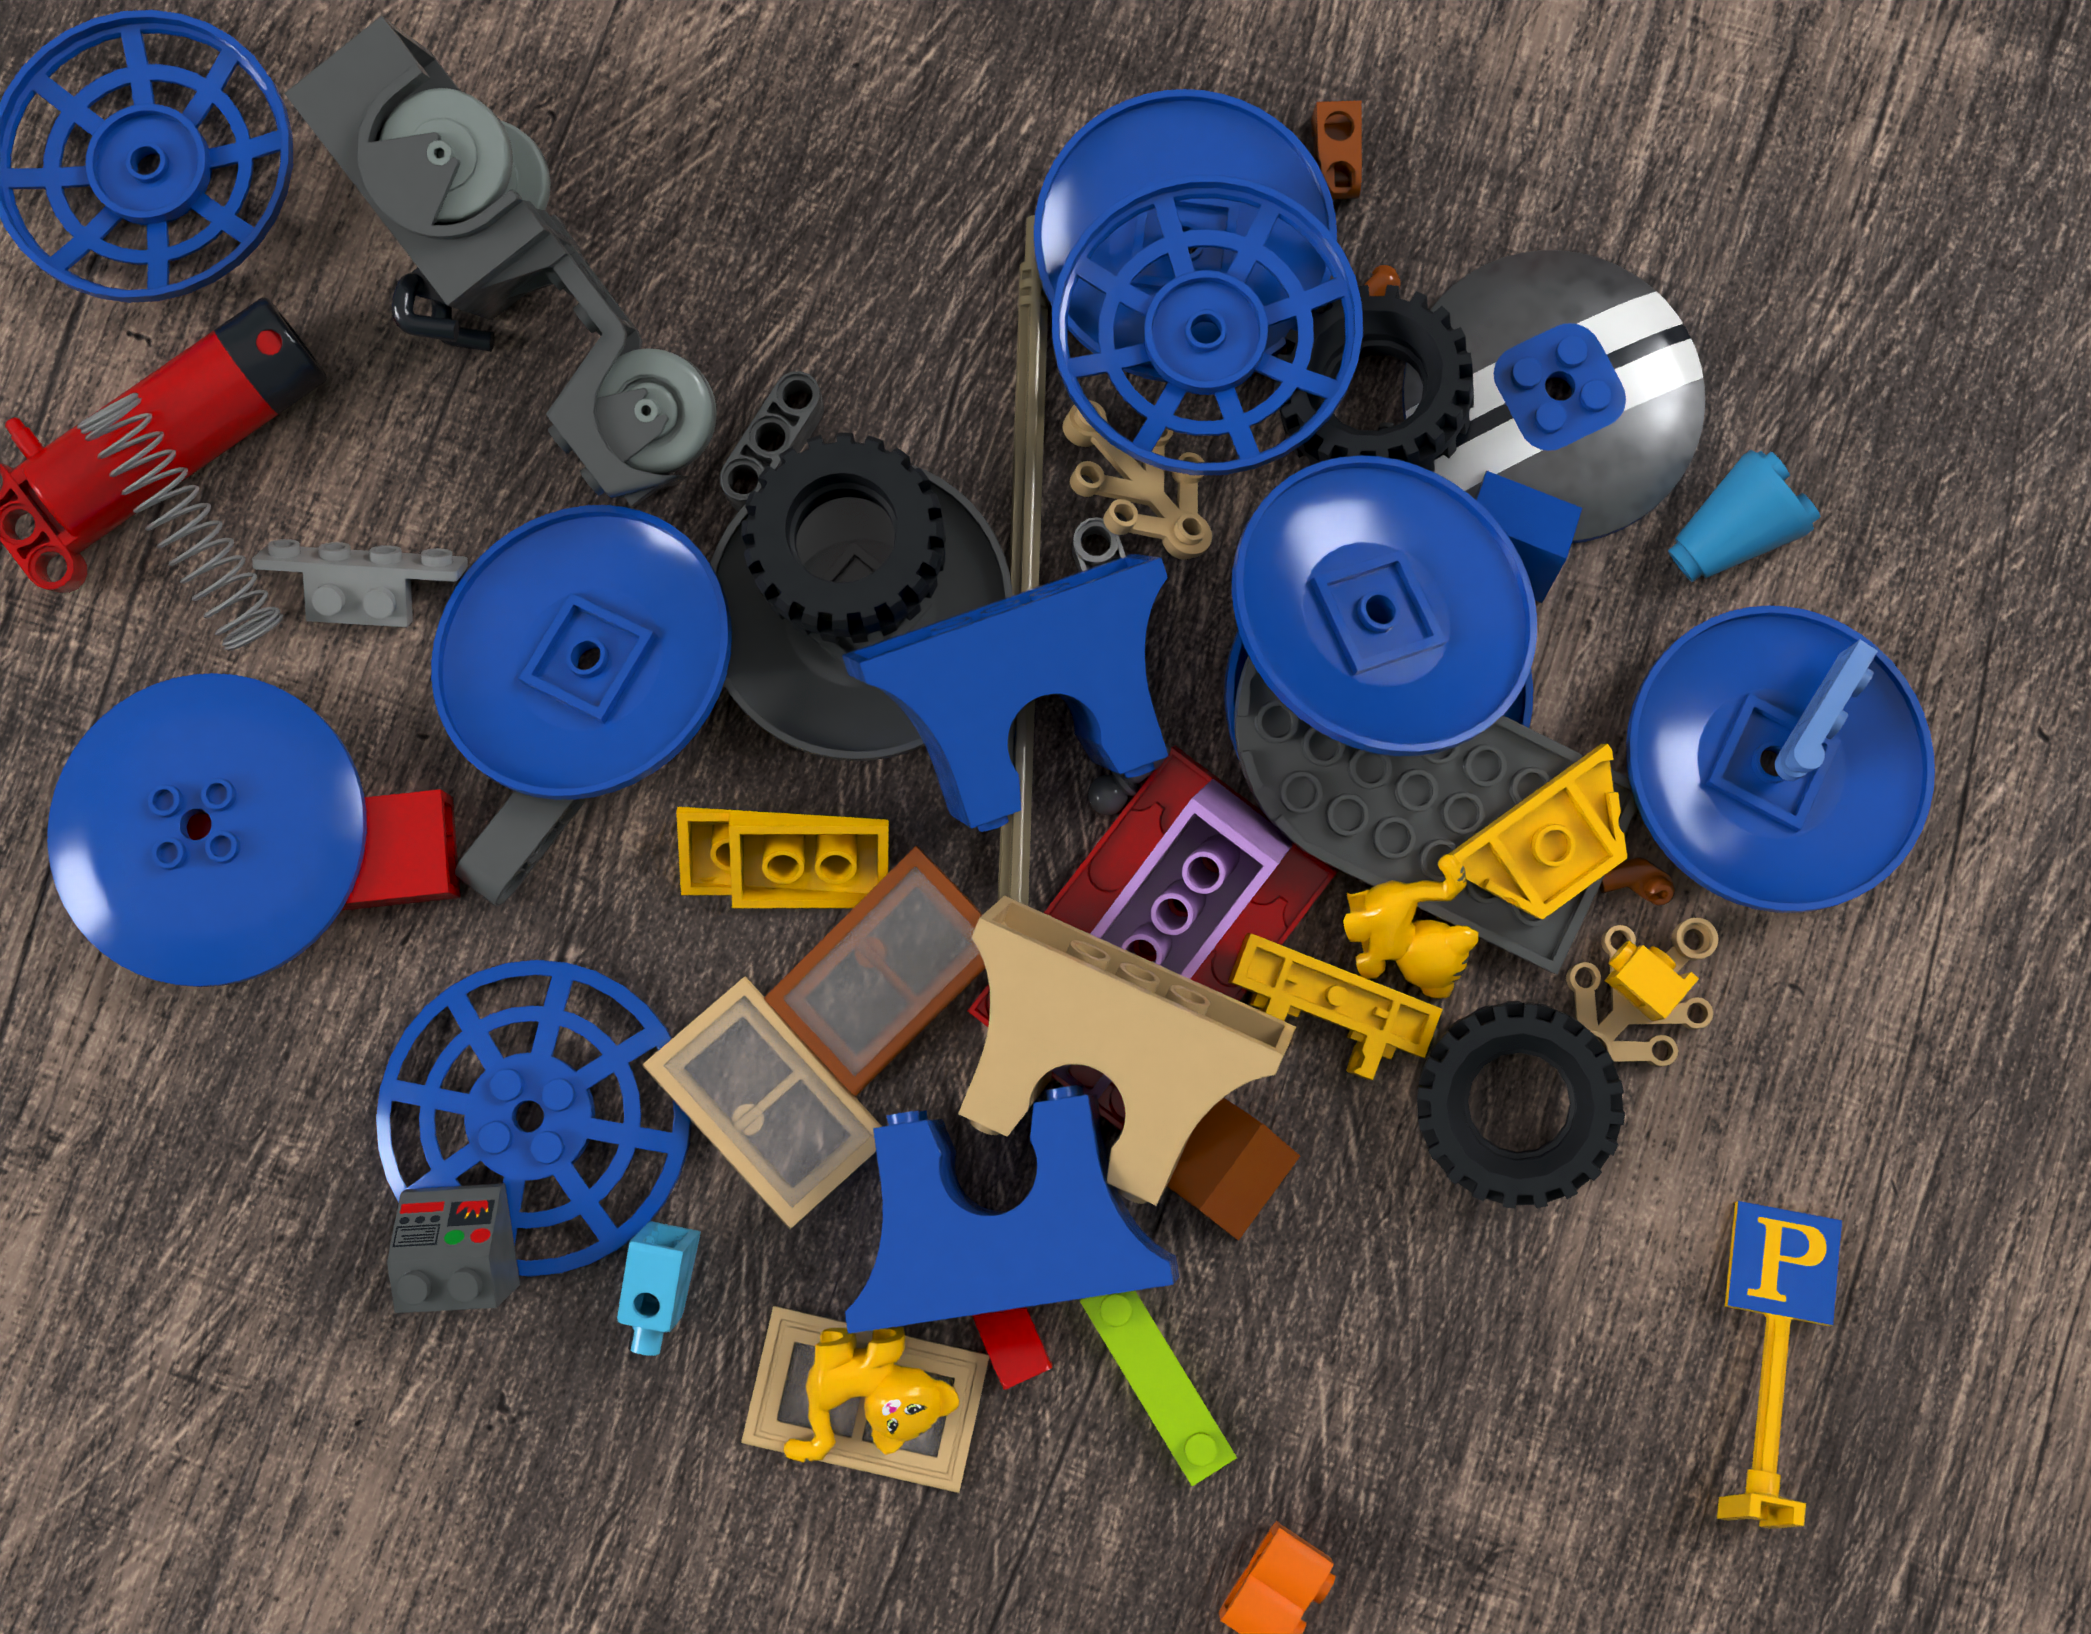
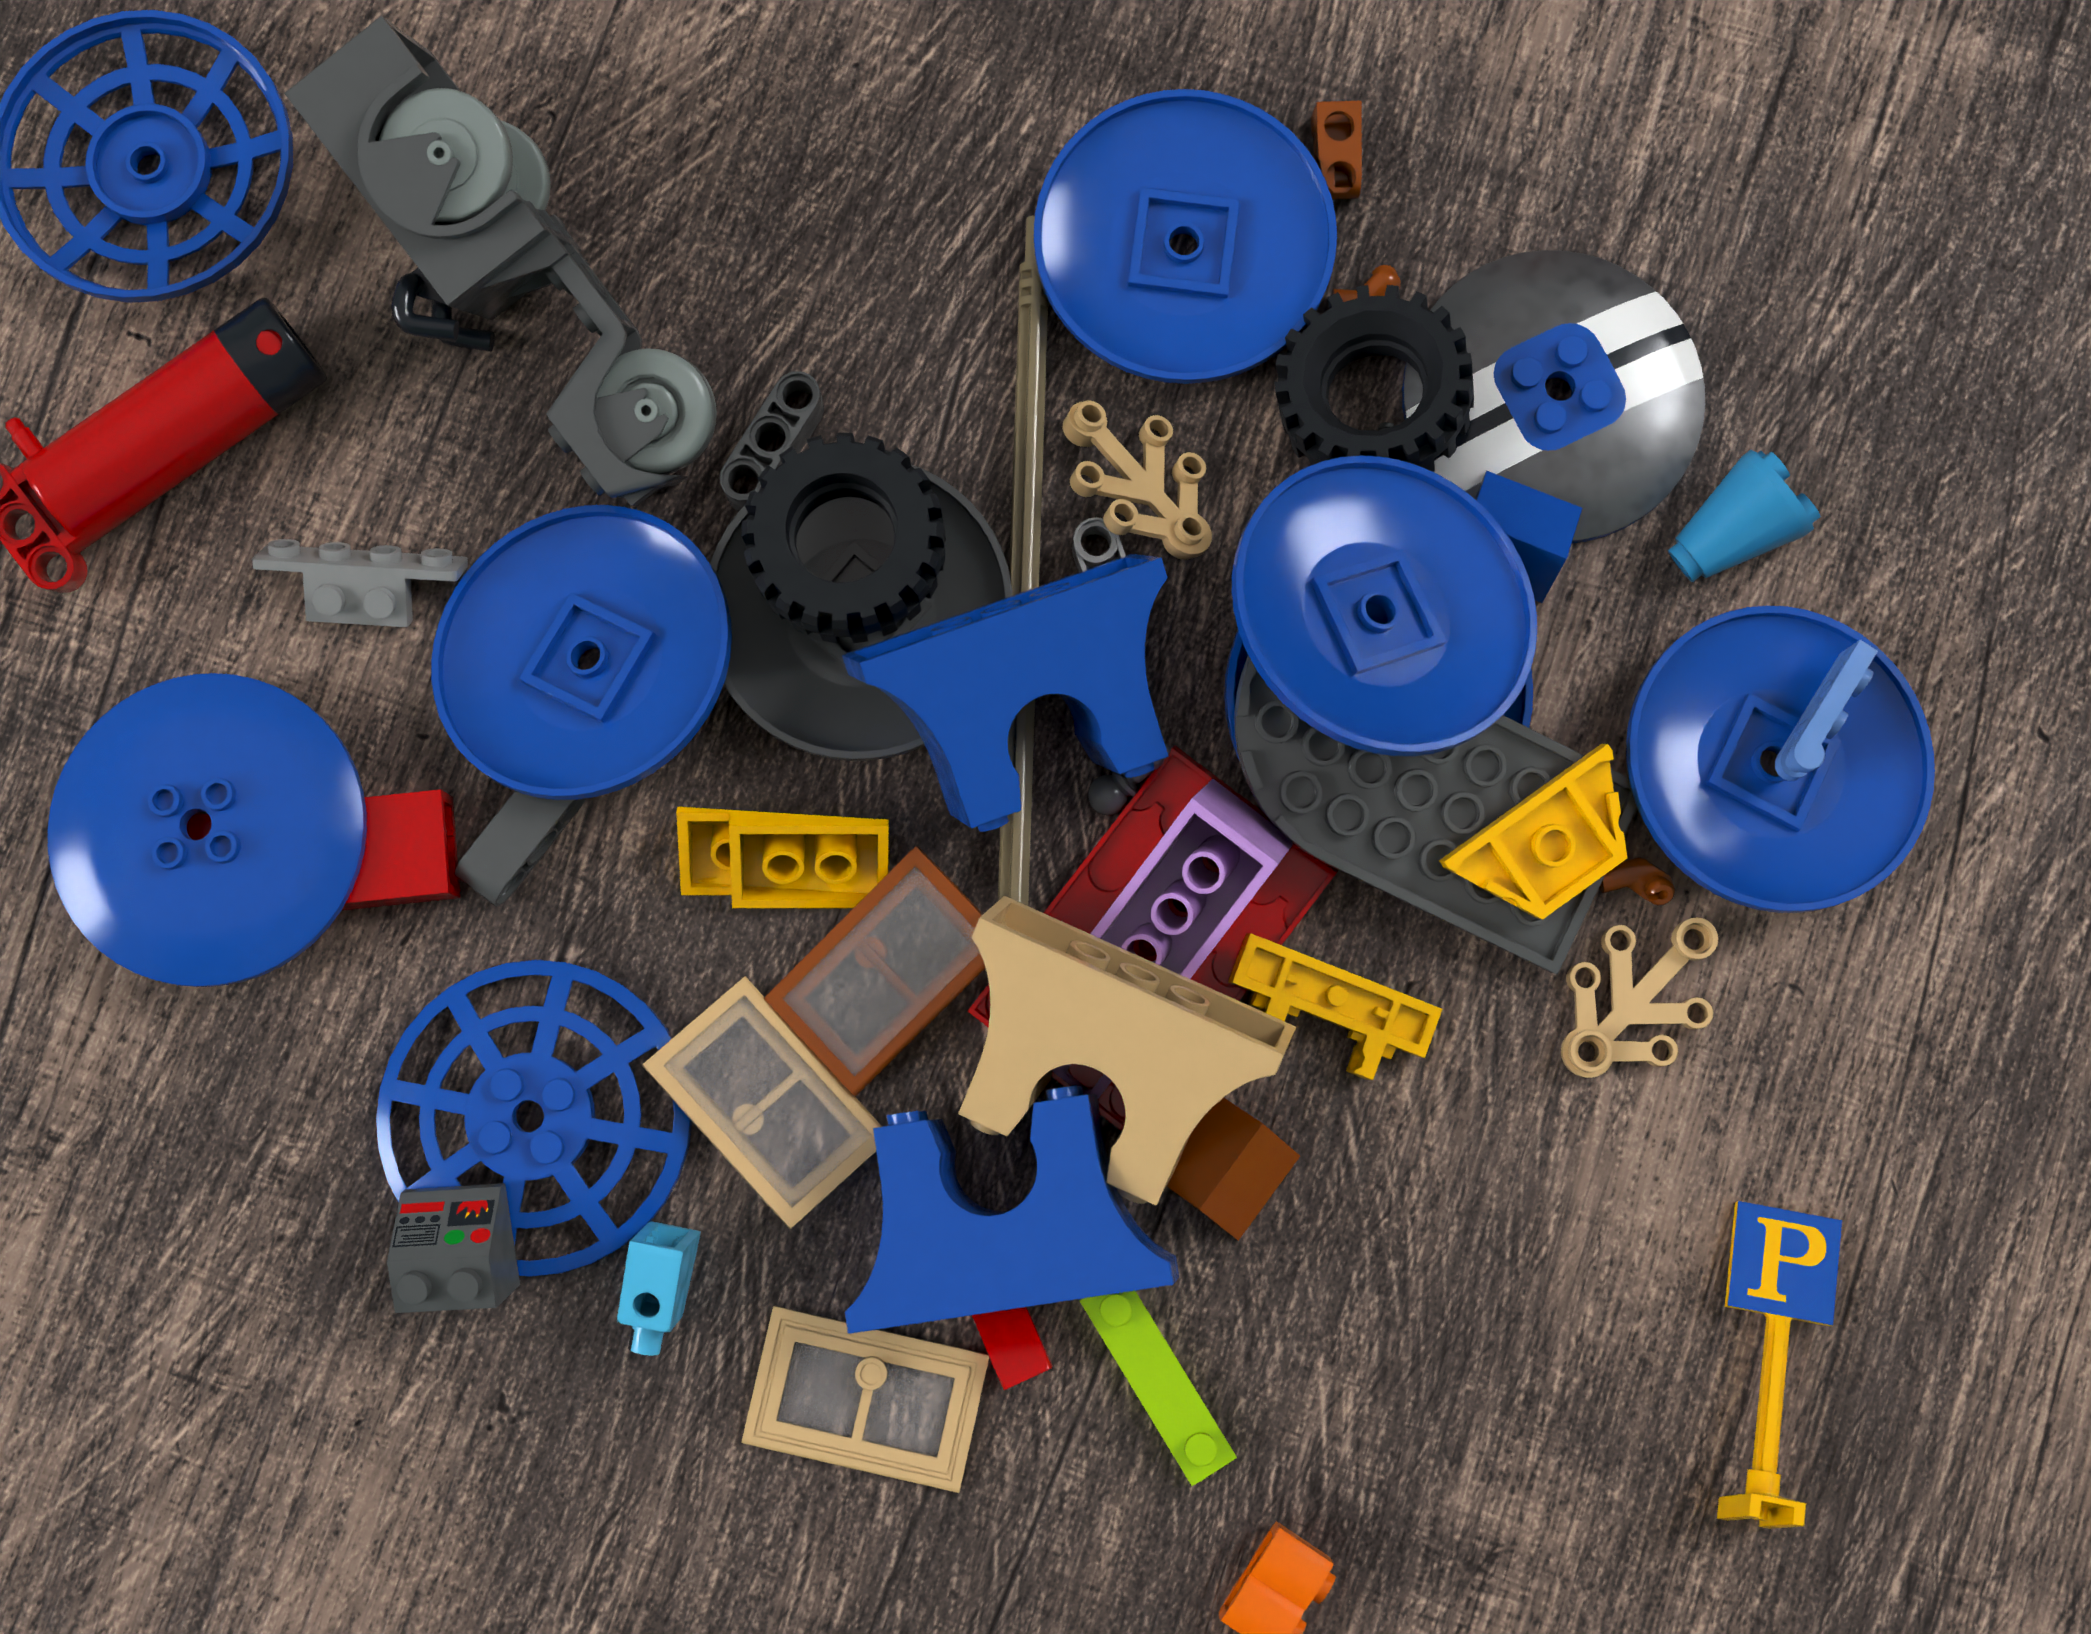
light grey piece [77,393,283,651] -> none
yellow animal [783,1326,959,1463] -> none
blue dish [1052,175,1363,476] -> none
yellow animal [1343,854,1478,999] -> none
black tyre [1417,1001,1625,1209] -> none
yellow brick [1604,940,1699,1022] -> none

